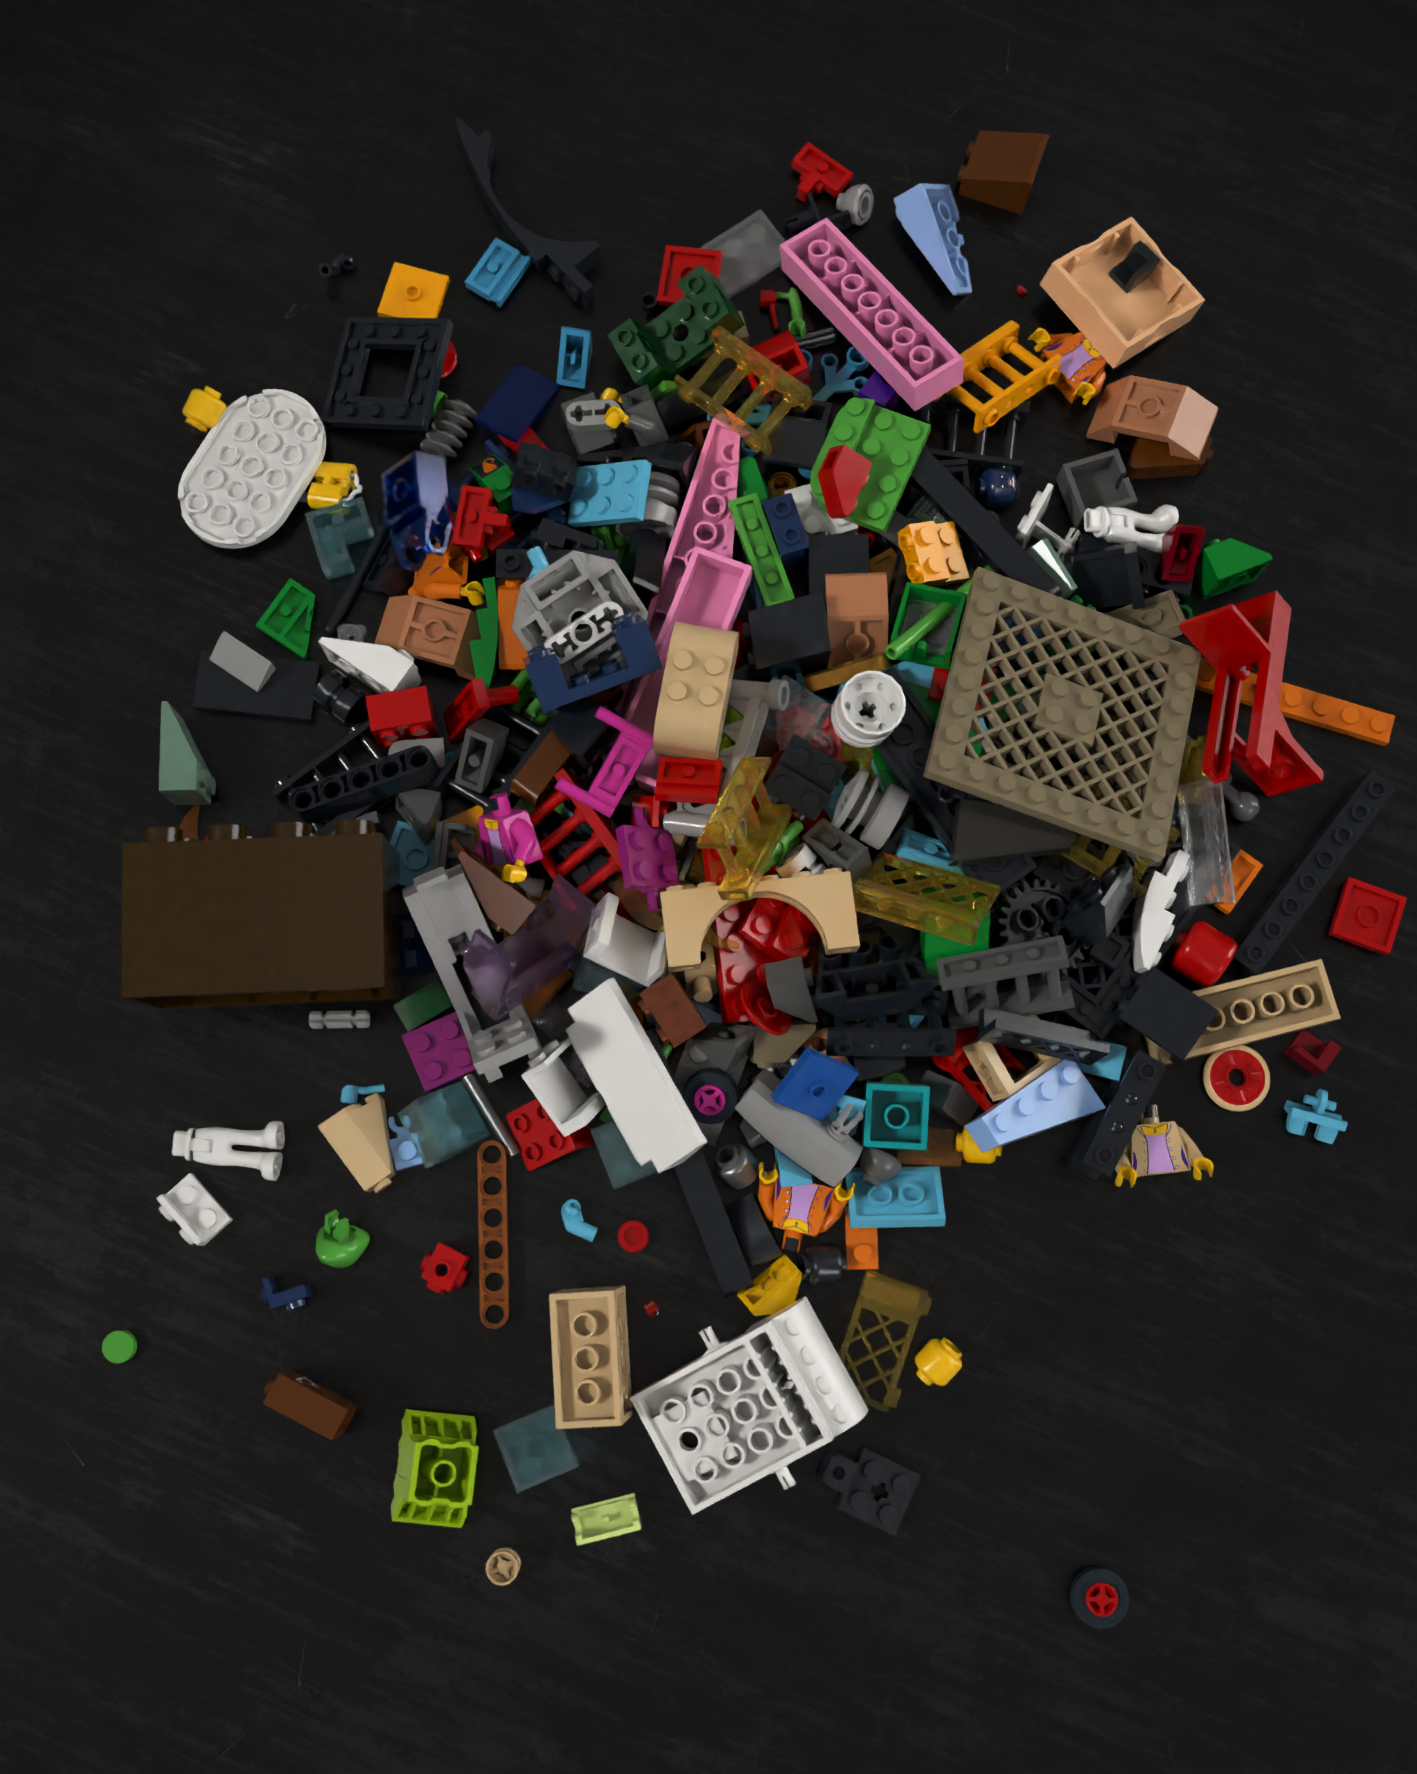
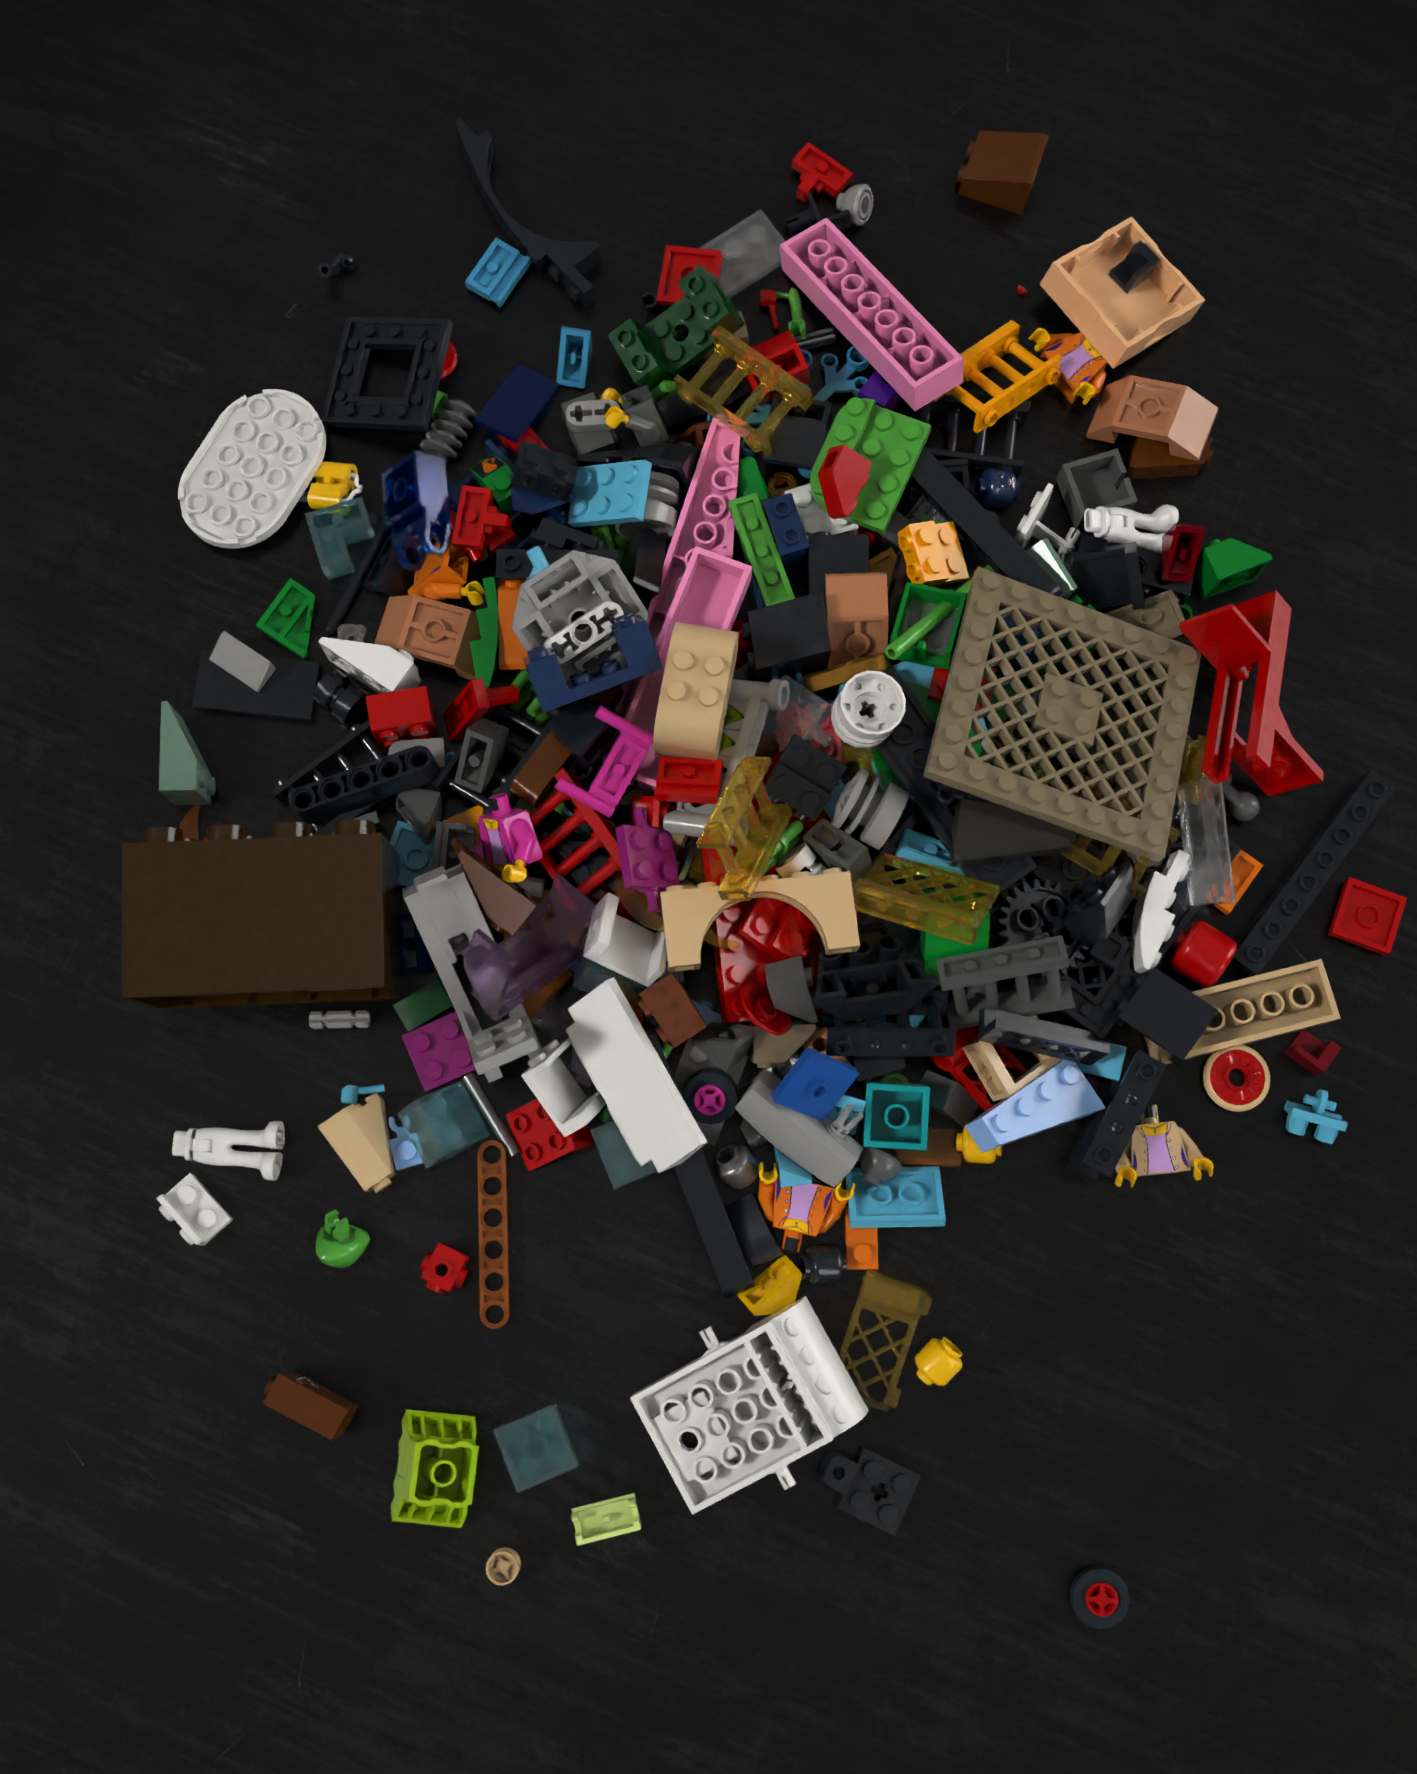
bright green tile [102,1330,137,1363] -> none
yellow head [182,386,227,433] -> none
dark blue bracket [260,1276,313,1311] -> none
light orange plate [377,262,450,318] -> none
tan brick [549,1285,633,1429] -> none
medium azure arm [561,1199,598,1242] -> none
red tile [617,1220,649,1252] -> none
red piece [644,1300,659,1317] -> none
tan torso [684,927,718,1003] -> none
light blue wedge [894,183,972,295] -> none
orange plate [1195,658,1395,746] -> none

